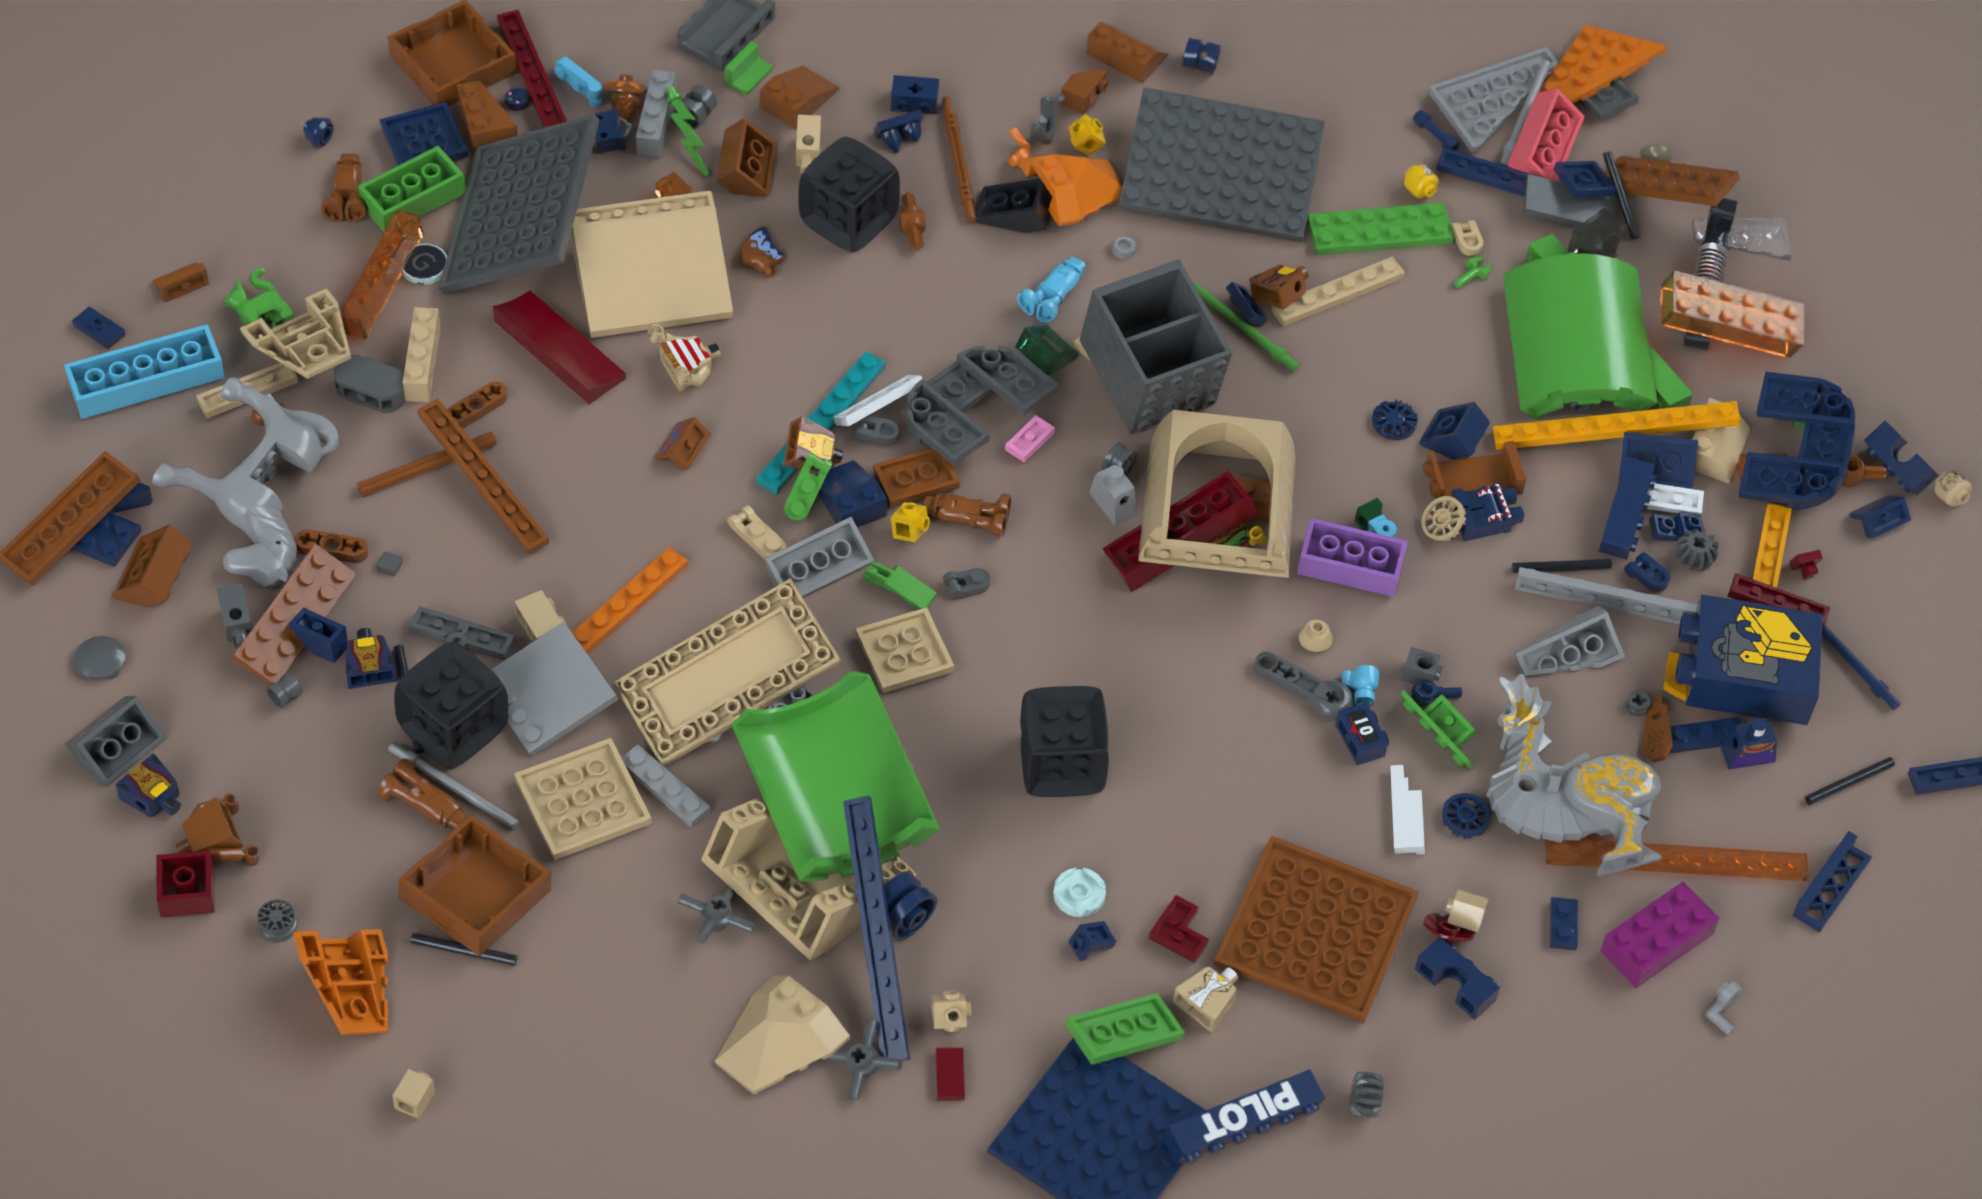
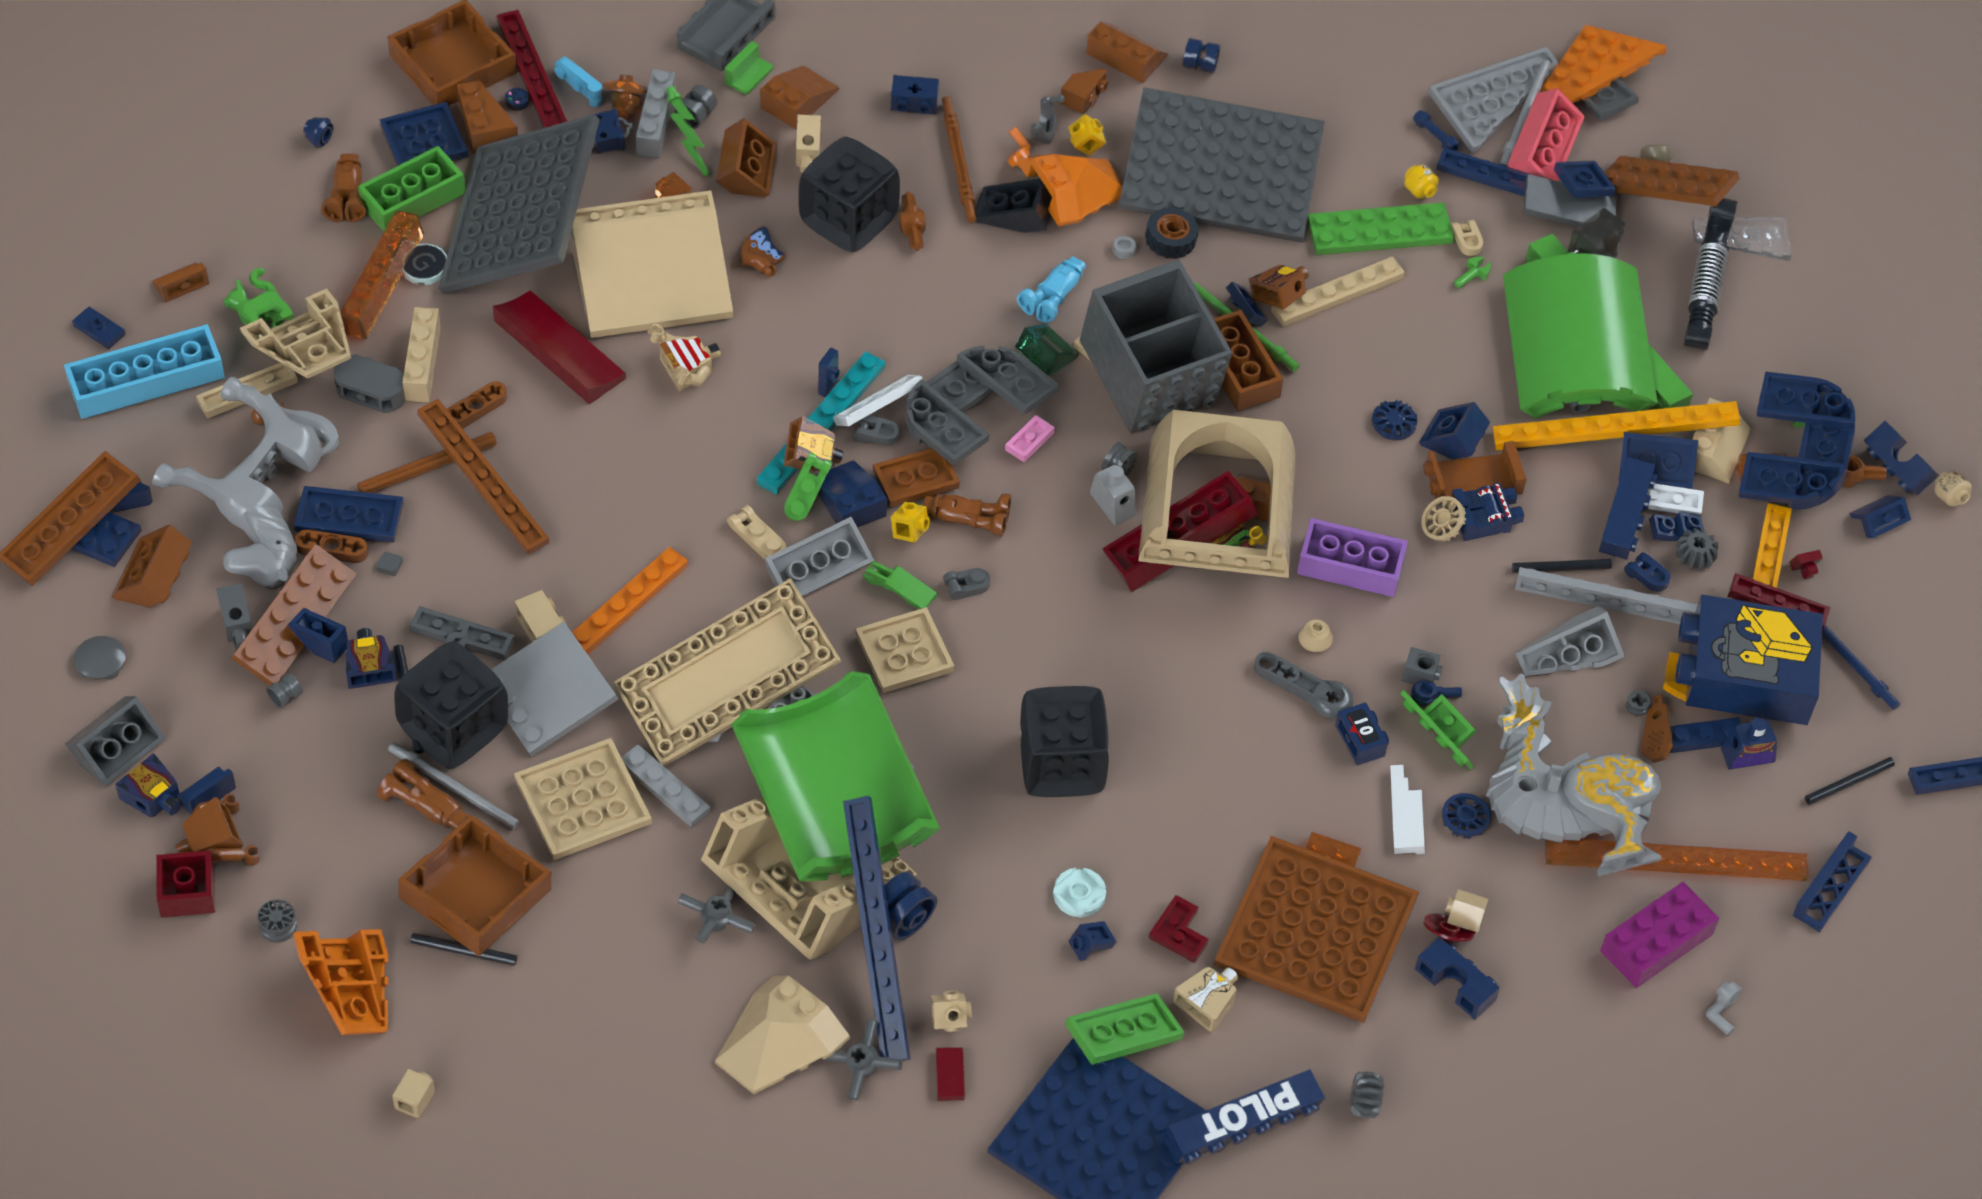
dark orange panel [654,417,710,471] -> none
dark blue tile [873,110,923,153] -> none
medium azure piece [1341,665,1379,707] -> none
leg [1354,498,1397,538] -> none
dark blue plate [1550,897,1578,950] -> none
black bar [1603,151,1640,240] -> none
clear orange brick [1660,271,1804,358] -> none
none -> dark blue panel [176,766,236,815]
none -> dark blue plate [294,486,404,543]
none -> dark blue plate [818,347,840,397]
none -> black wheel [1145,207,1199,259]
none -> dark orange brick [1213,310,1283,411]
none -> clear orange plate [1306,832,1361,867]

